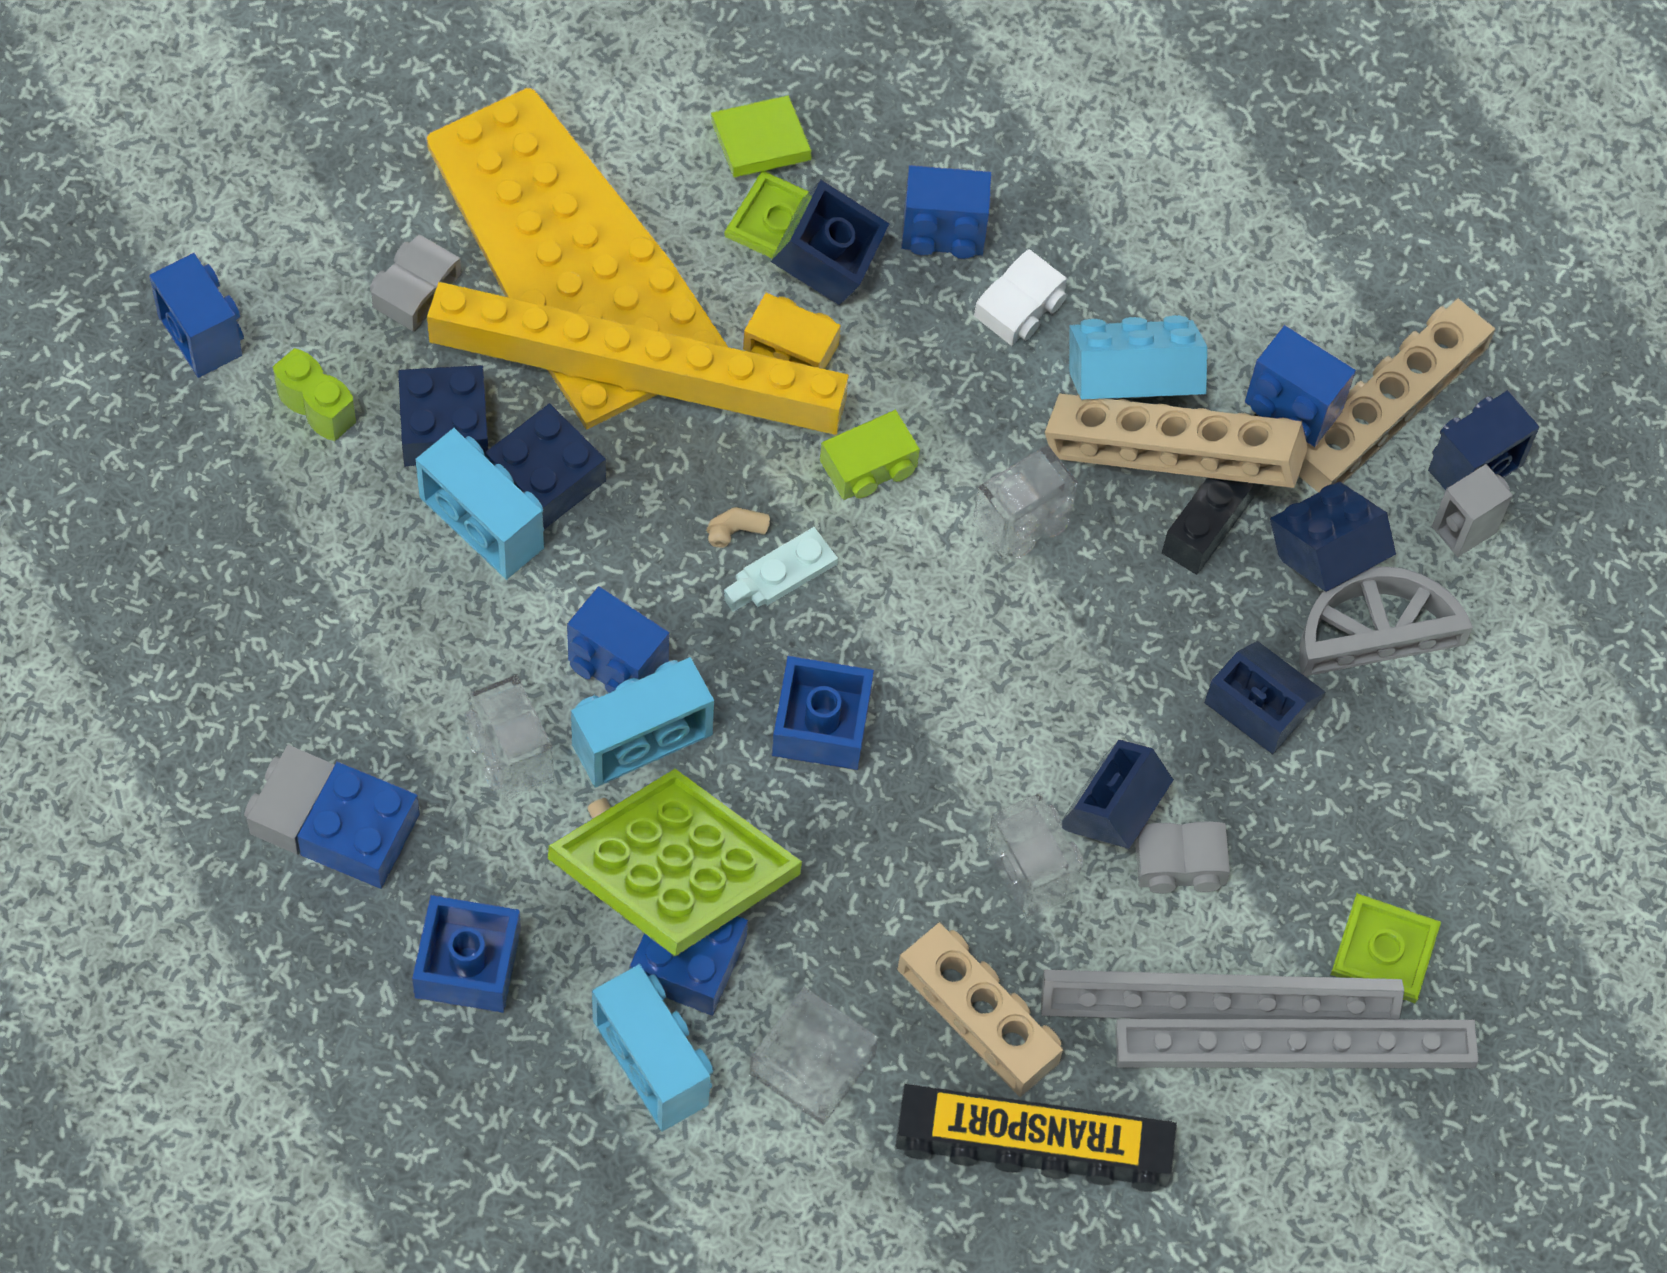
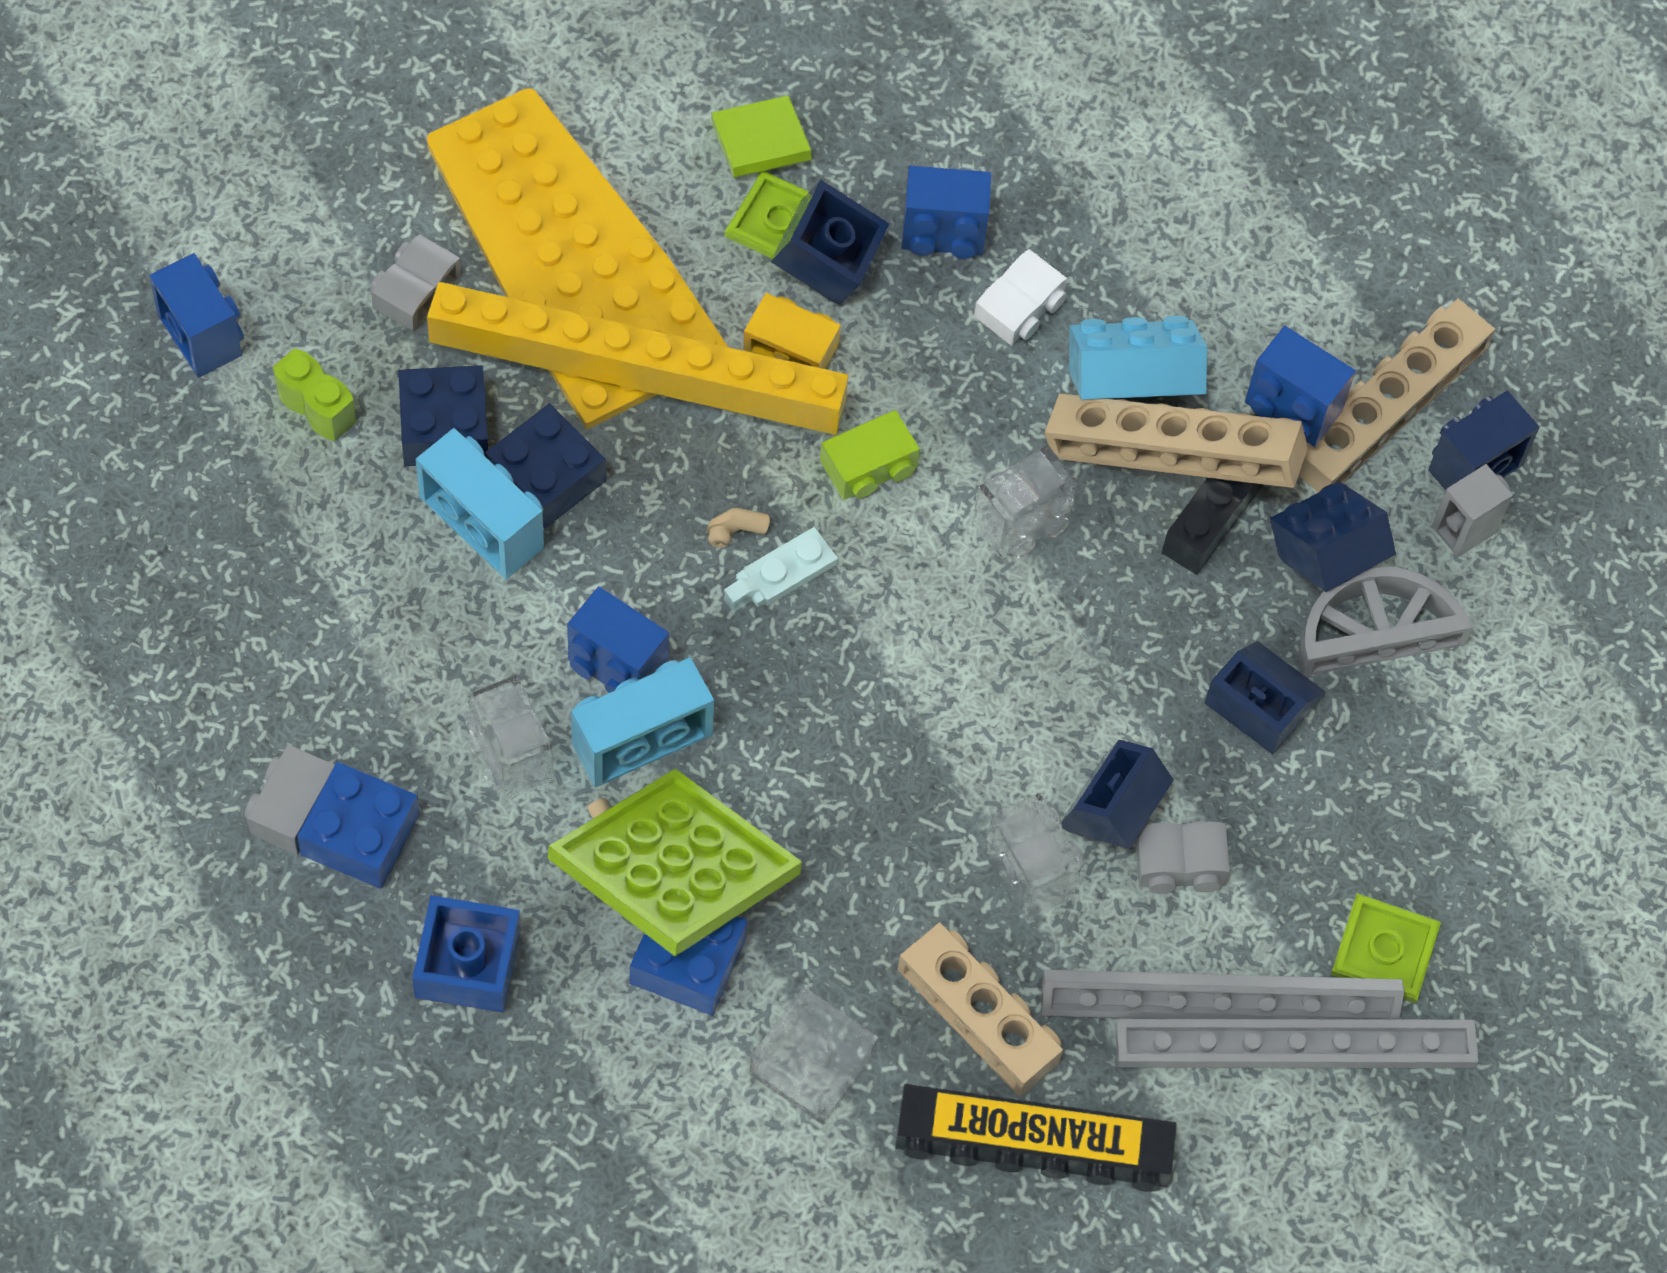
medium azure brick [592,964,713,1132] -> none
blue brick [772,656,874,770] -> none

